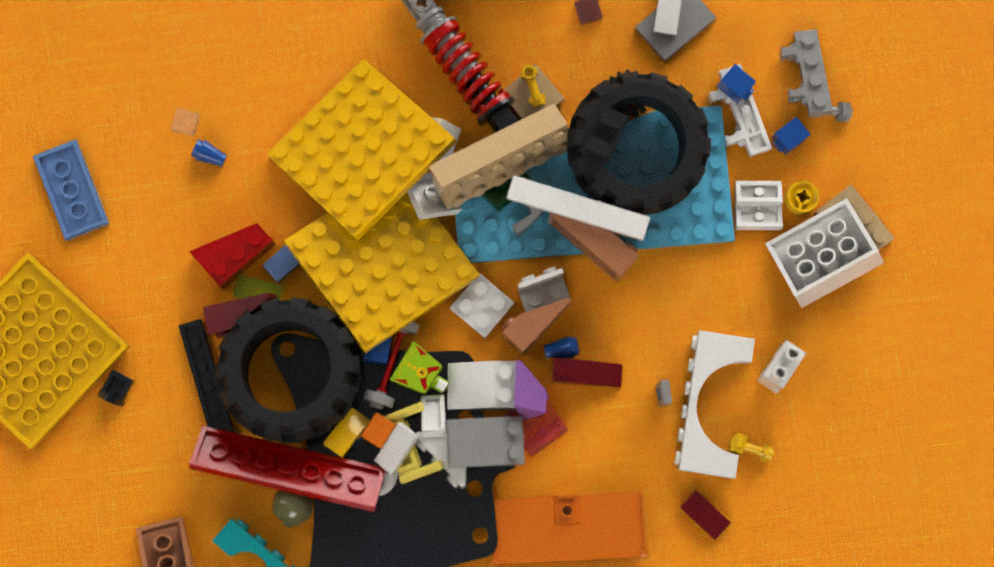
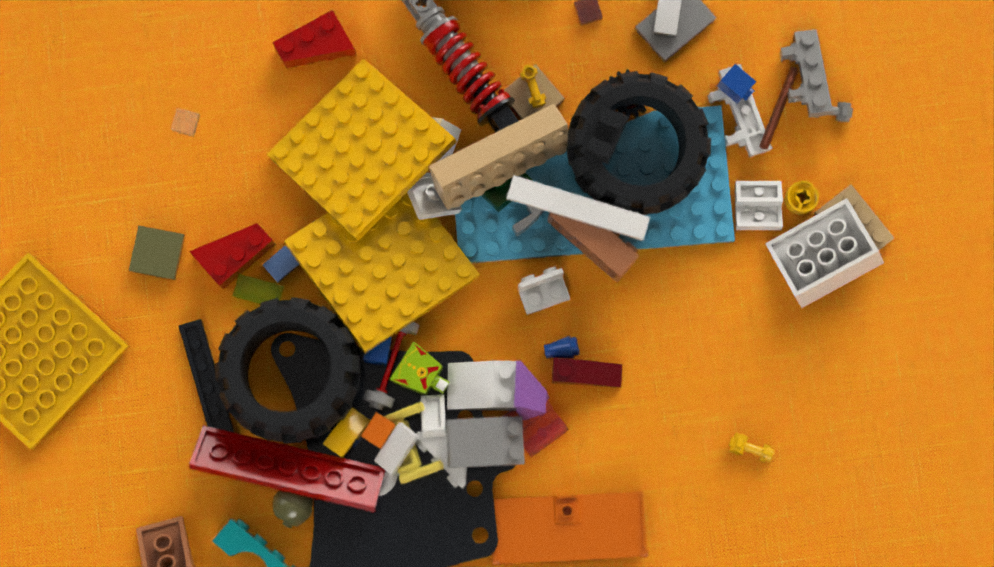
medium blue tile [33,139,110,241] -> none
black tile [98,370,134,407] -> none
blue cone [191,139,227,167] -> none
dark red slope [203,293,277,339] -> none
white plate [450,273,515,338] -> none
nougat slope [502,297,572,356] -> none
light grey tile [655,379,672,407] -> none
white arch [674,330,755,479] -> none
dark red tile [679,490,731,540] -> none
white hips [757,340,806,394] -> none
blue brick [771,117,811,156] -> none
none -> olive tile [129,226,185,280]
none -> red wedge [272,10,357,69]
none -> copper bar [759,67,799,150]

